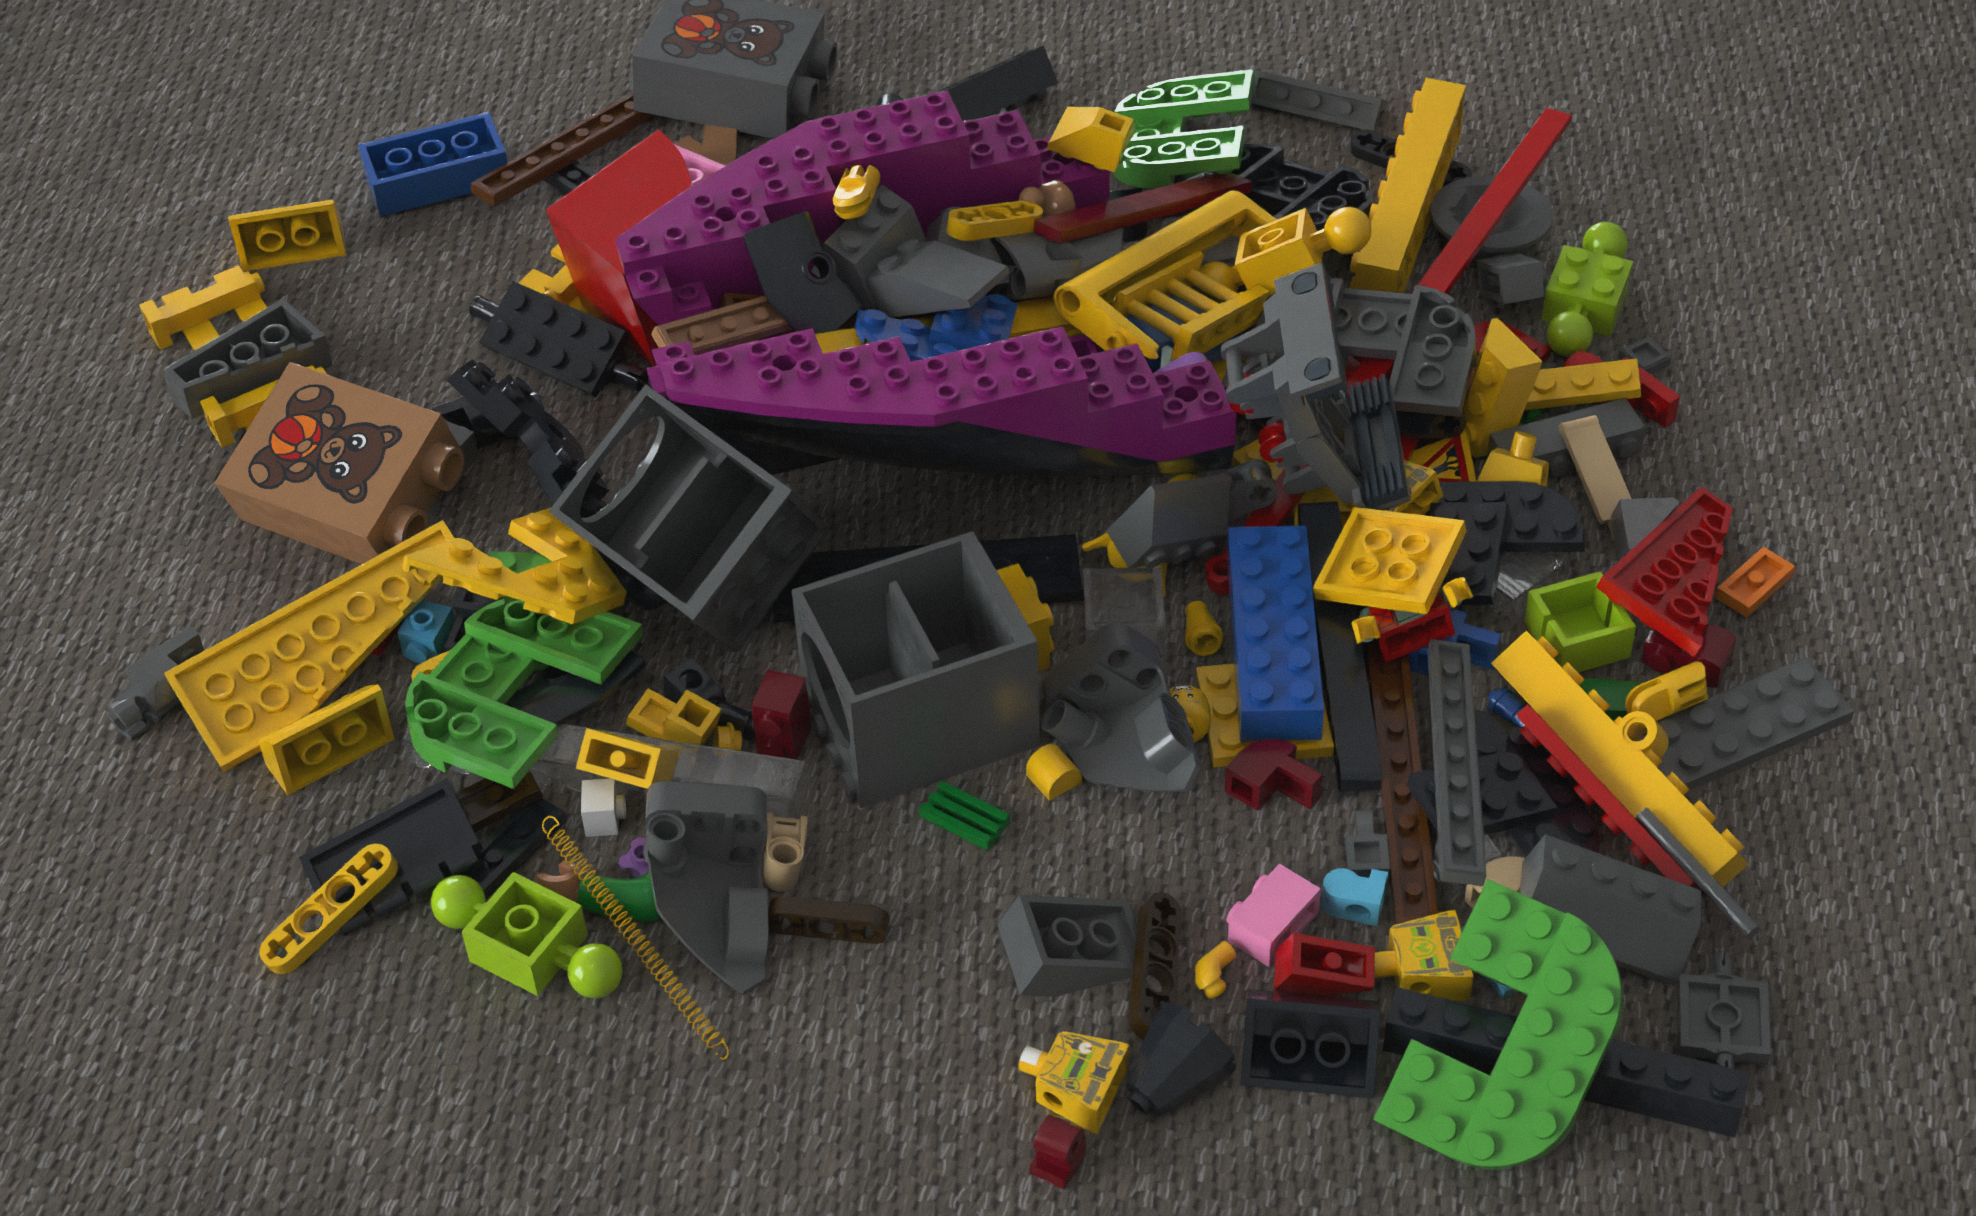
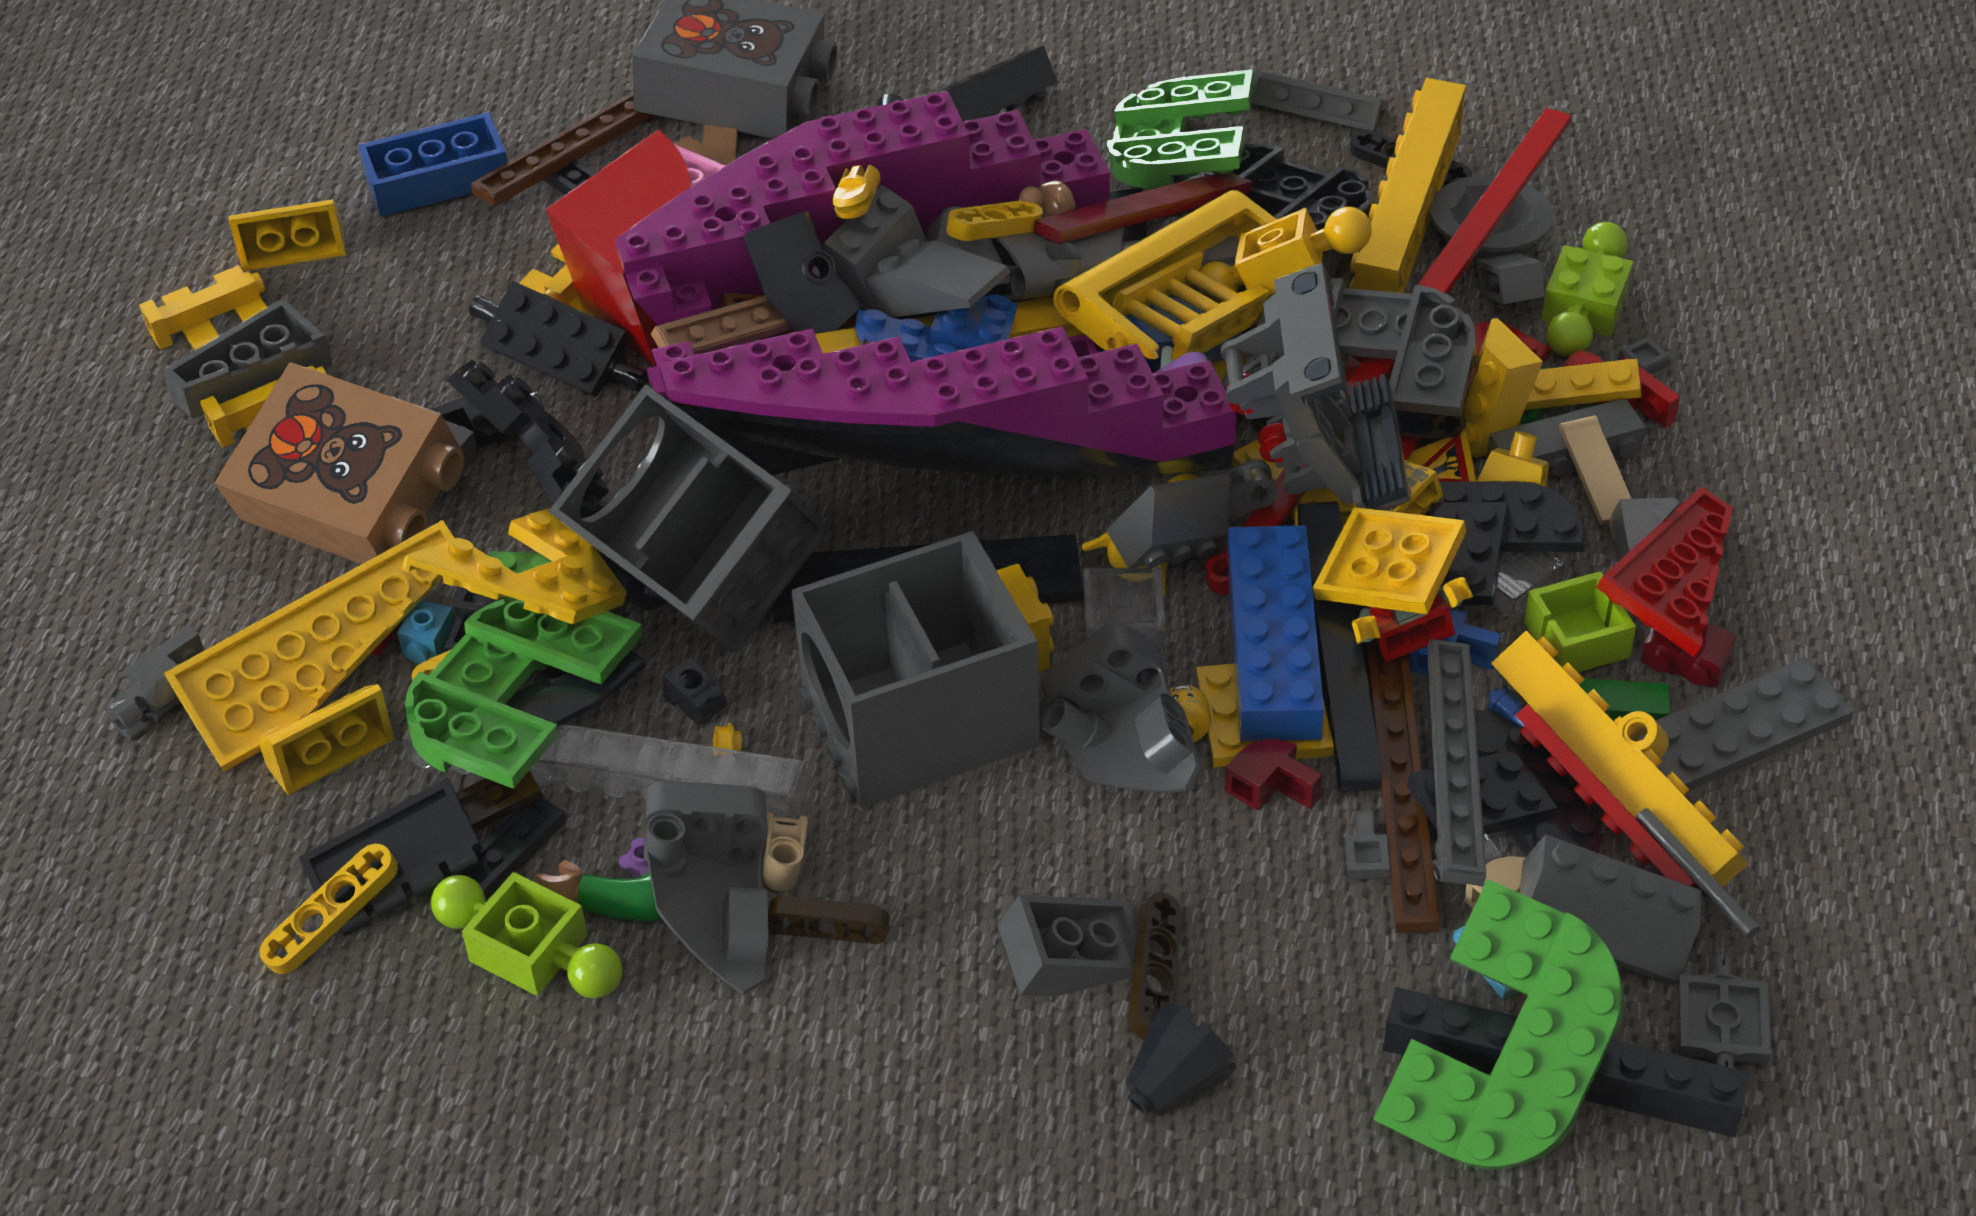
yellow piece [542,816,729,1060] -> none
yellow brick [575,728,679,789] -> none
white plate [581,778,626,837] -> none
yellow brick [626,688,722,759] -> none
black pin [717,701,755,741] -> none
dark red brick [751,670,811,764] -> none
green tile [919,781,1010,851] -> none
yellow torso [1018,1031,1129,1134] -> none
yellow brick [1026,744,1083,801] -> none
dark red leg [1029,1114,1086,1190] -> none
yellow slope [1047,107,1134,173] -> none
yellow cone [1185,601,1224,656] -> none
yellow arm [1195,941,1236,999] -> none
bright pink brick [1227,863,1321,967] -> none
black slope [1240,989,1380,1098] -> none
red slope [1274,933,1375,996] -> none
medium azure leg [1322,868,1388,926] -> none
yellow torso [1374,910,1474,1001] -> none
yellow arm [1625,661,1708,721] -> none
orange plate [1715,546,1796,618] -> none

